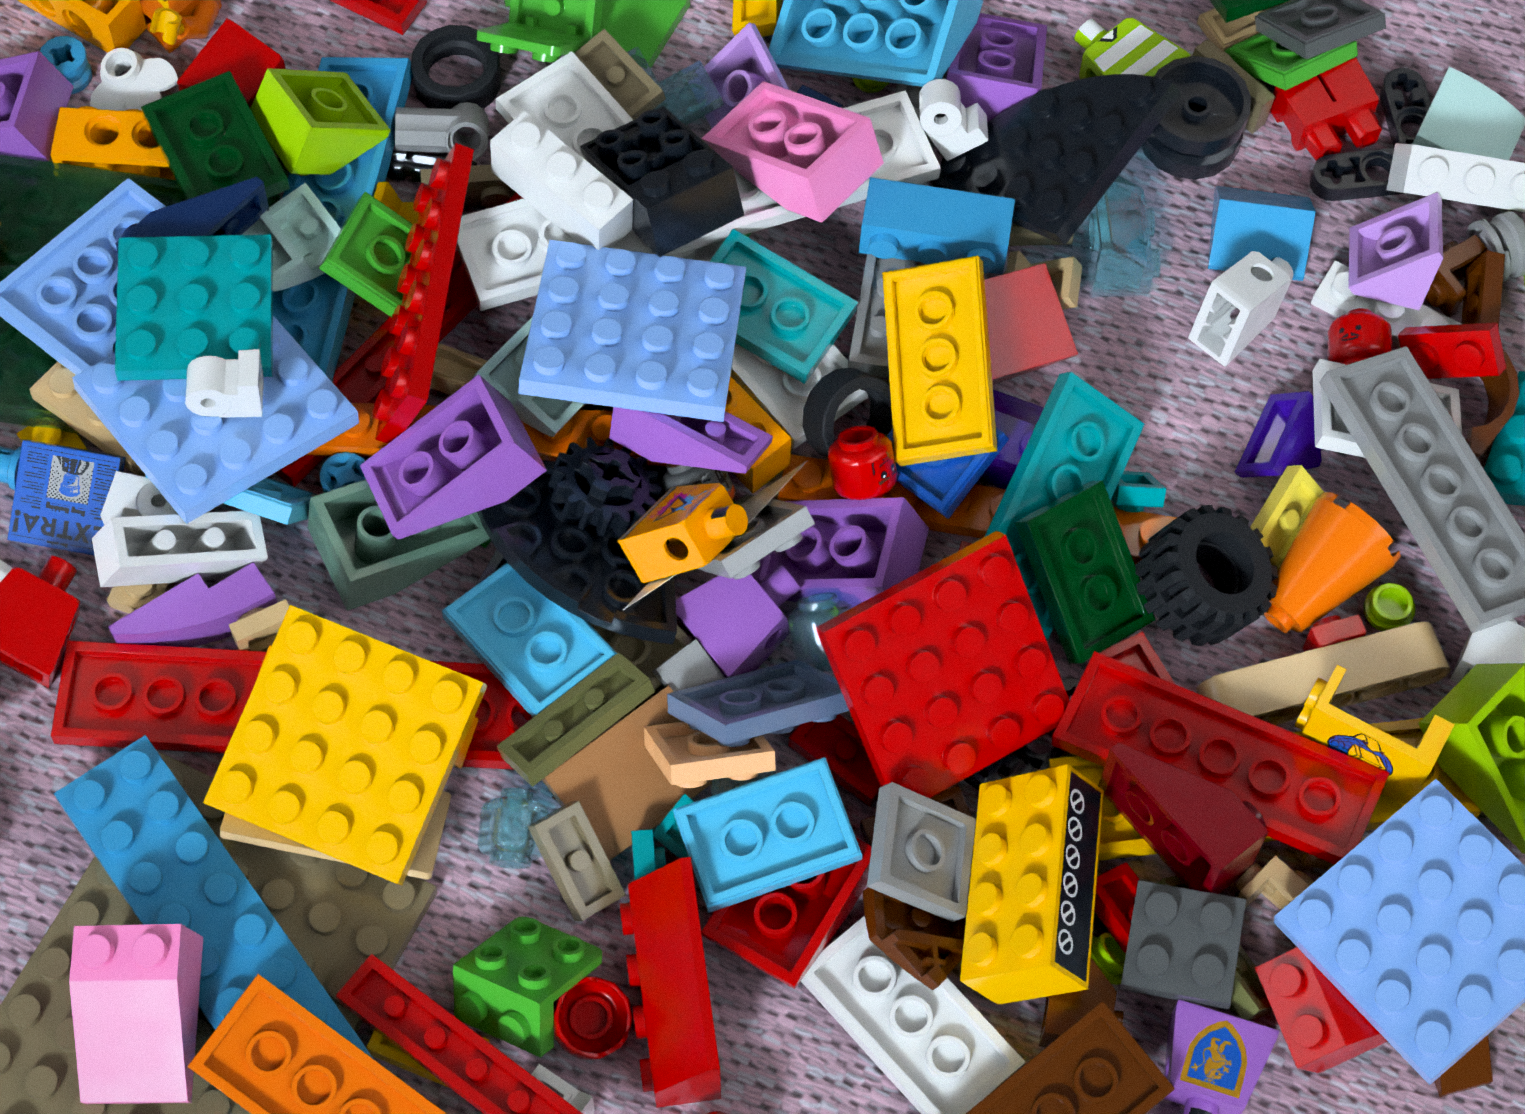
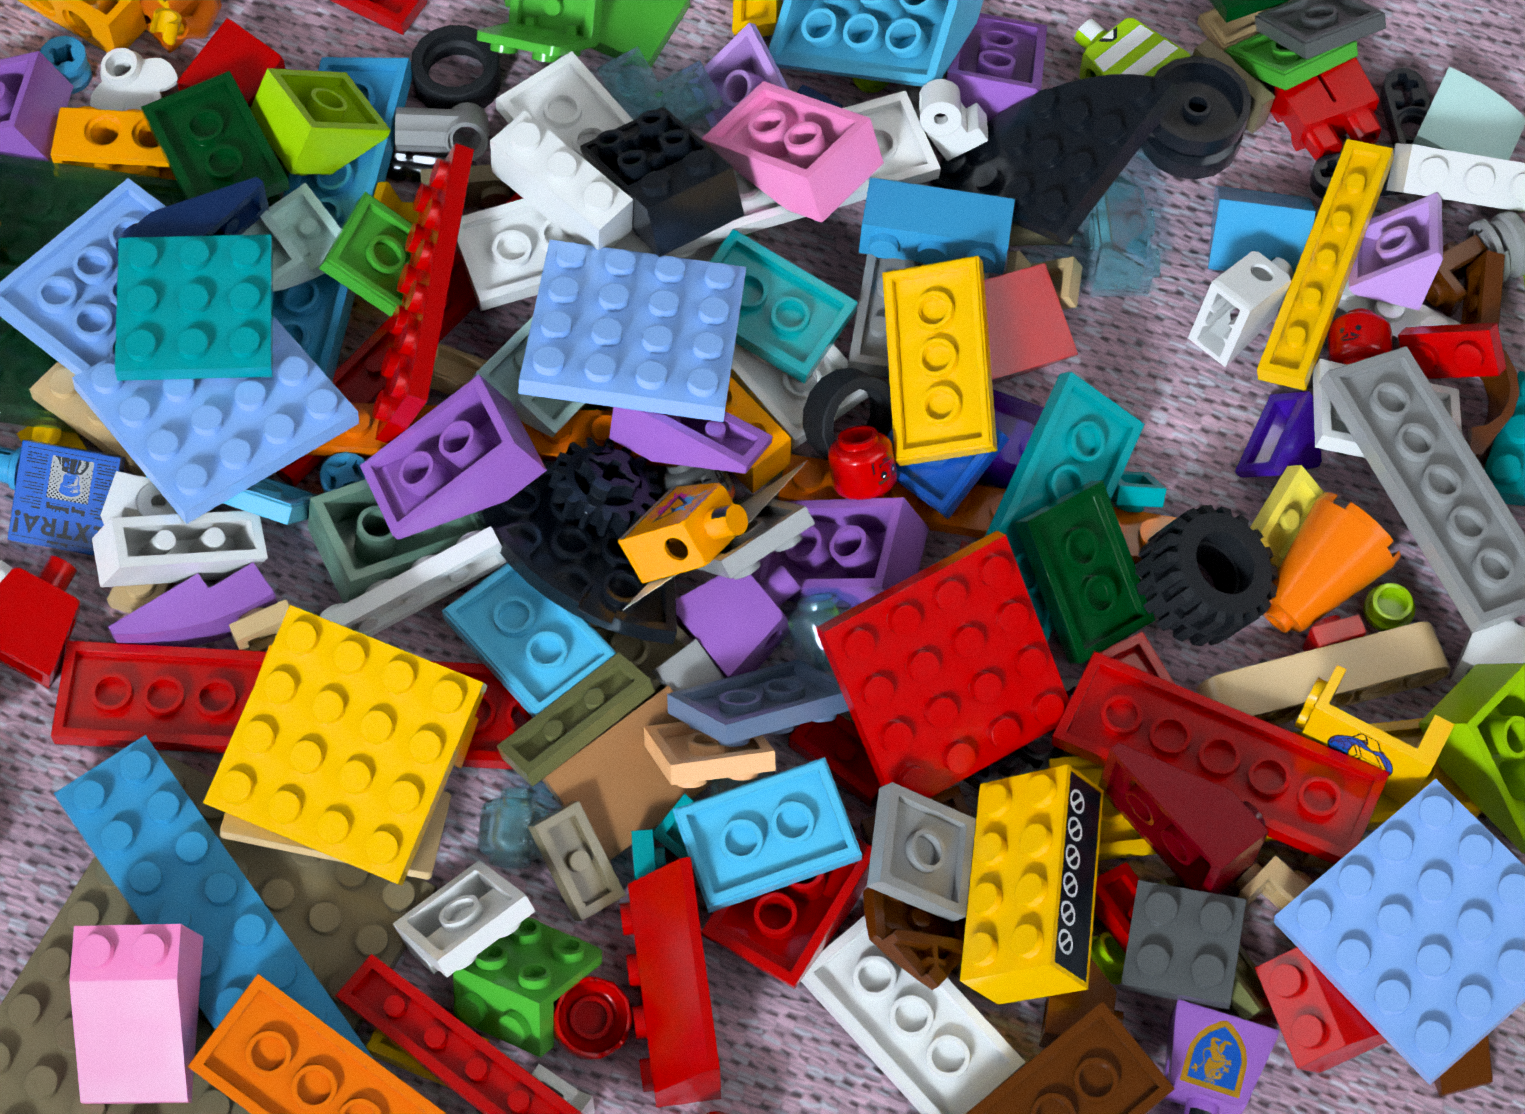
white leg [185,349,264,418] -> none
dark tan plate [574,29,666,120] -> none
none -> white plate [320,526,507,637]
none -> white plate [393,860,535,977]
none -> yellow plate [1257,139,1394,391]

